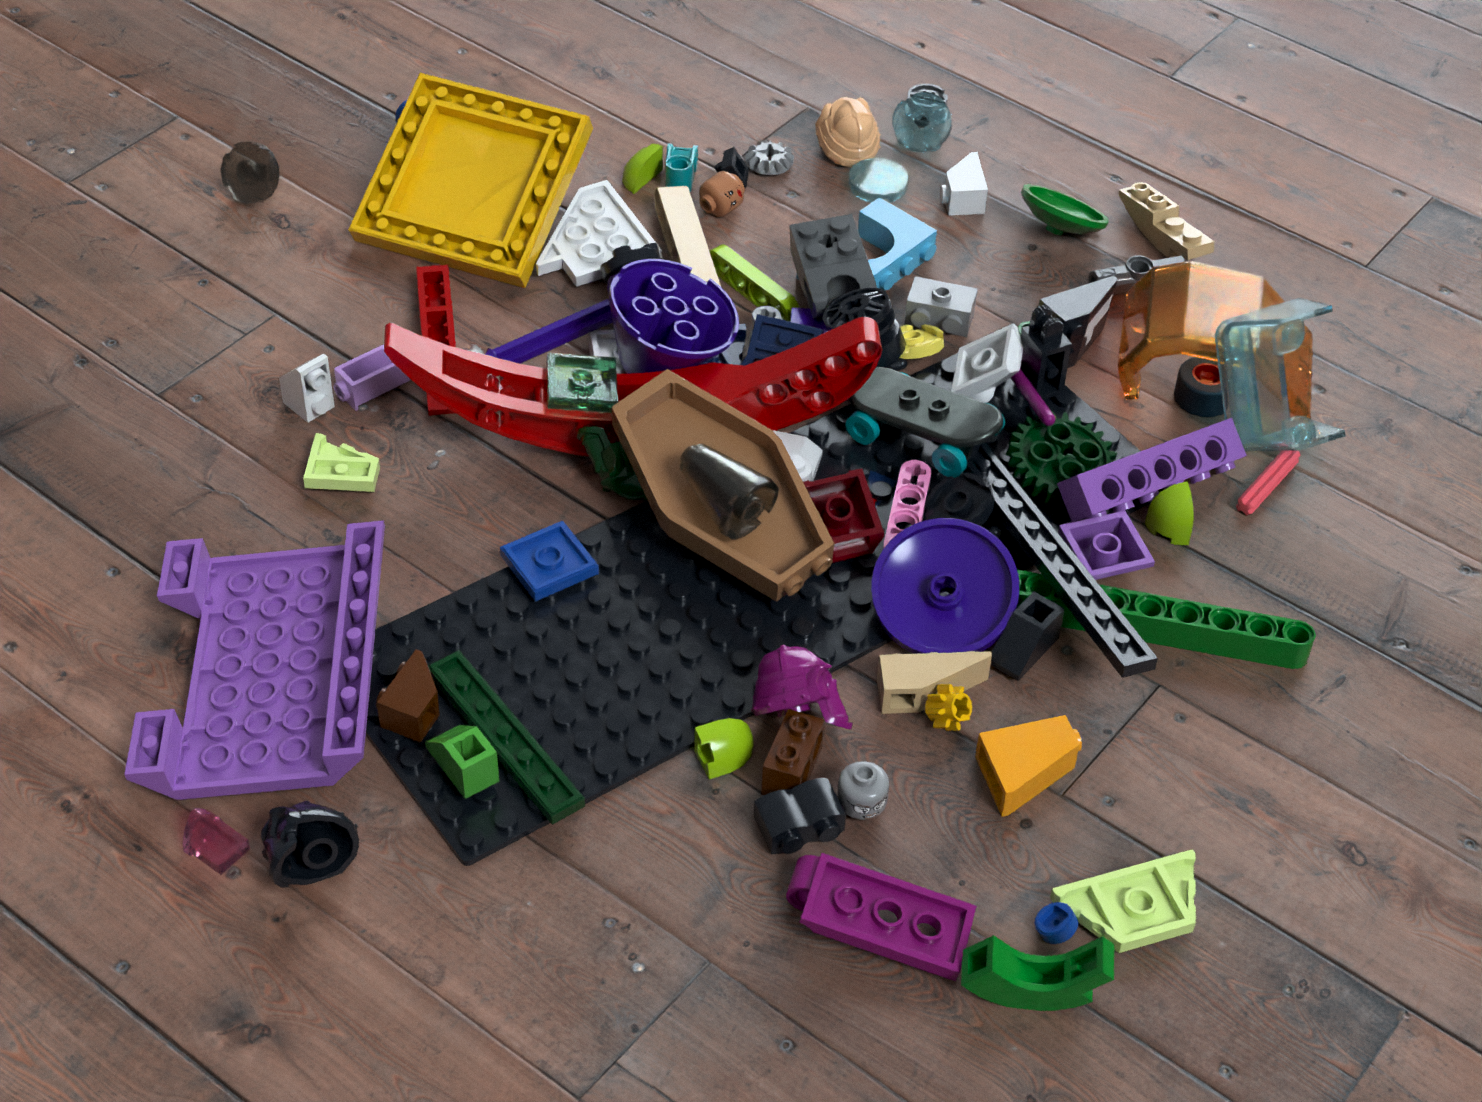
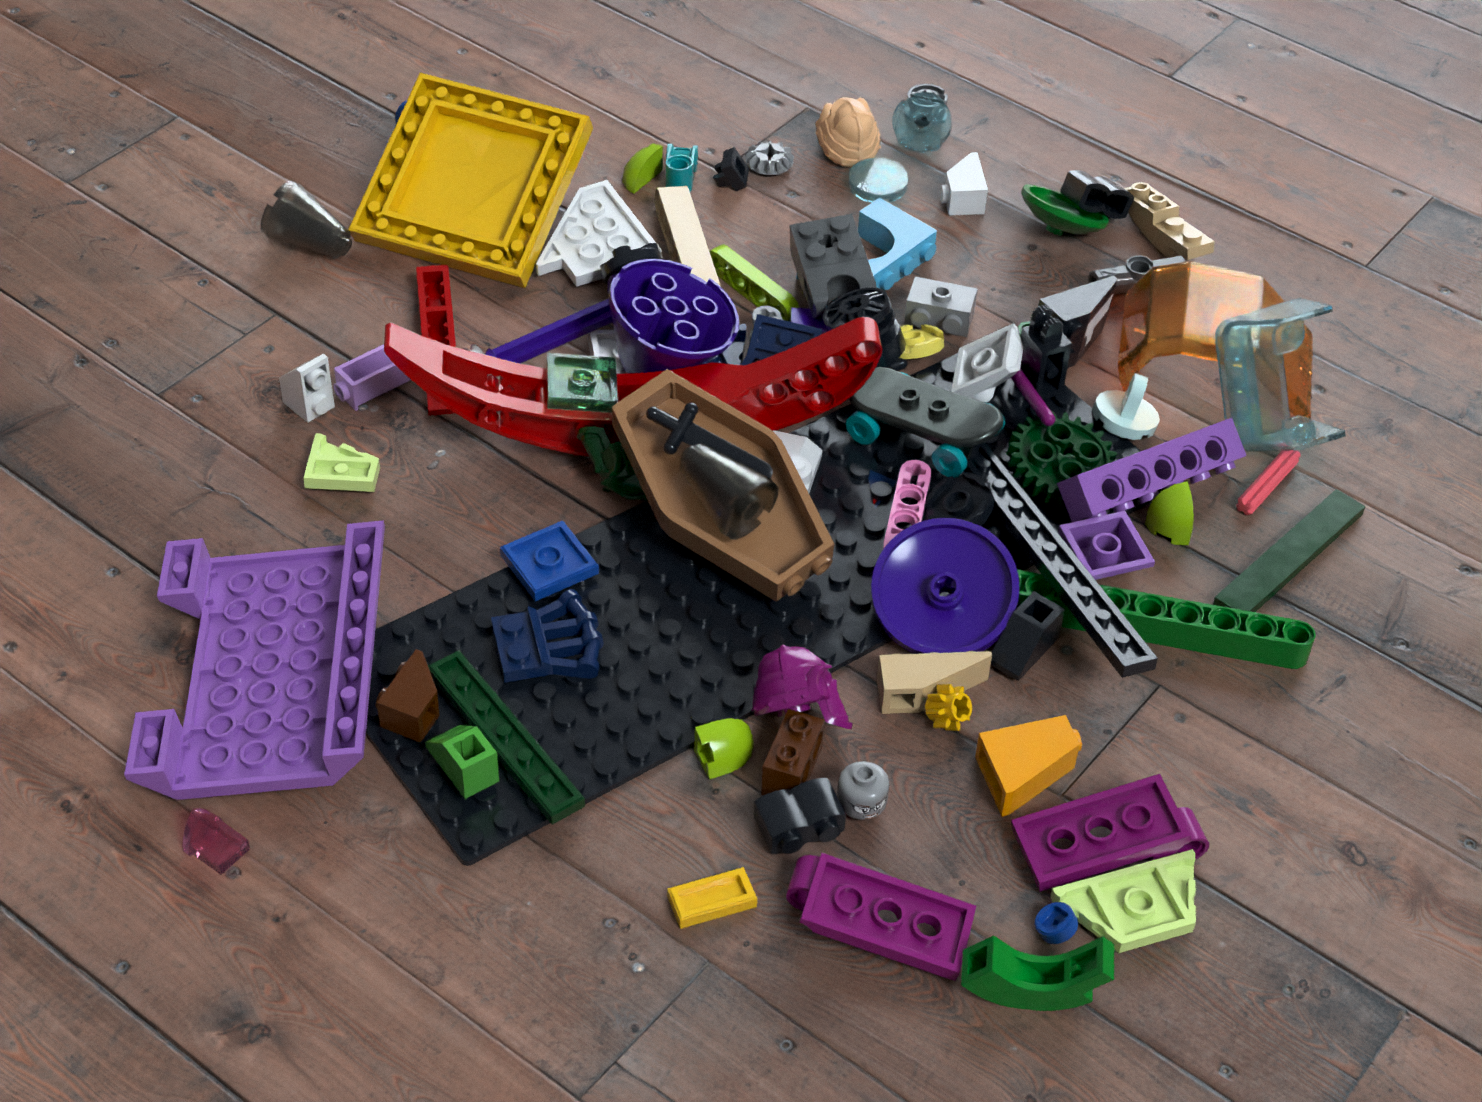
clear smoke tile [221,141,280,204] -> none
black head [261,801,359,888] -> none
nougat head [699,171,745,217] -> none
dark red slope [803,468,884,563] -> none
black wheel [1174,356,1238,417] -> none
none -> clear smoke cone [260,180,352,259]
none -> dark blue plate [491,589,604,683]
none -> black sword [646,402,773,483]
none -> yellow tile [667,867,758,929]
none -> magenta hinge [1011,774,1209,892]
none -> black brick [1060,170,1135,219]
none -> light aqua tile [1092,373,1160,440]
none -> dark green tile [1213,489,1365,612]

